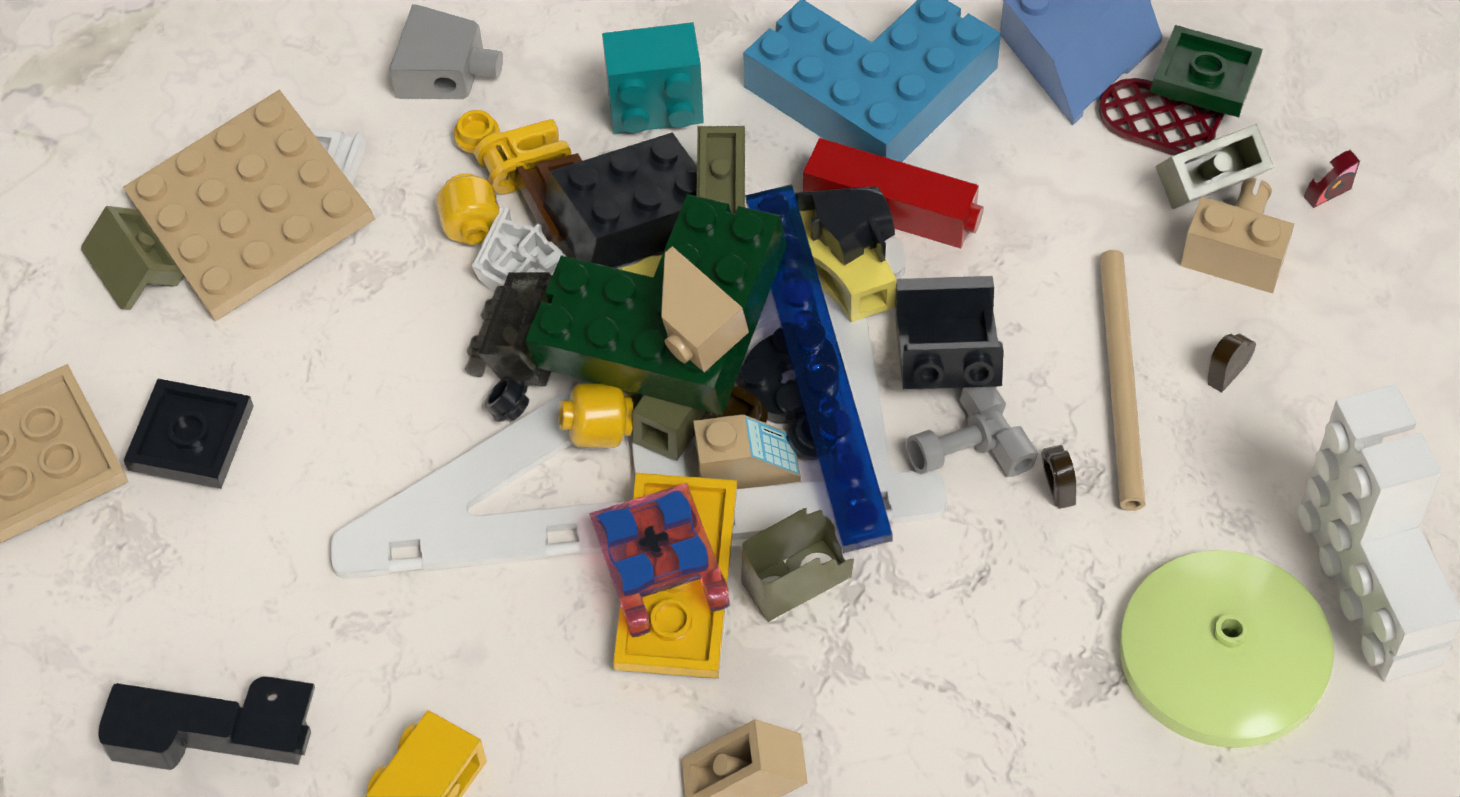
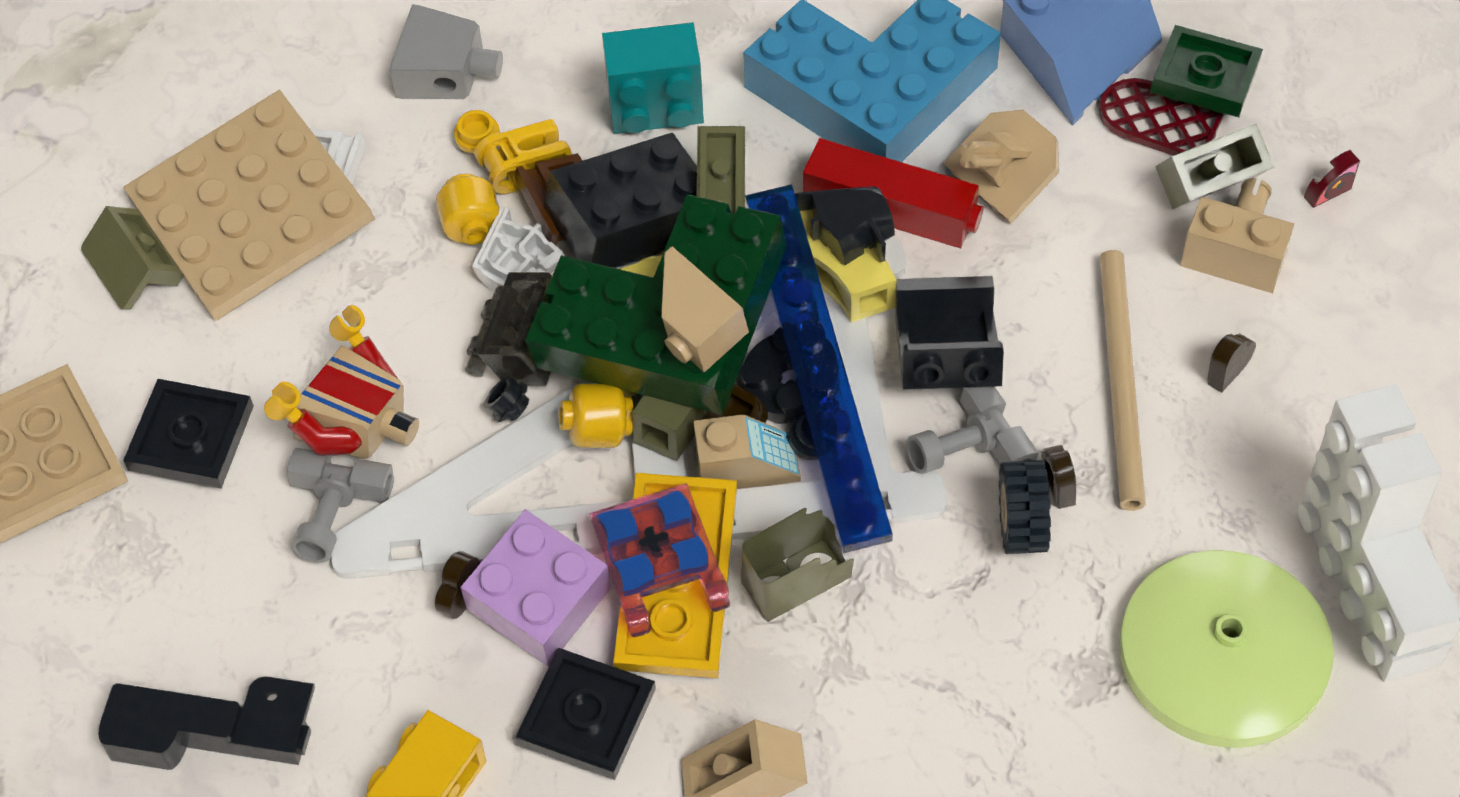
none -> torso [264,305,419,459]
none -> light grey bar [287,448,394,563]
none -> dark brown tile [435,551,480,619]
none -> lavender brick [460,509,611,667]
none -> black plate [515,647,656,780]
none -> tan piece [943,109,1059,224]
none -> black wheel [998,460,1051,554]

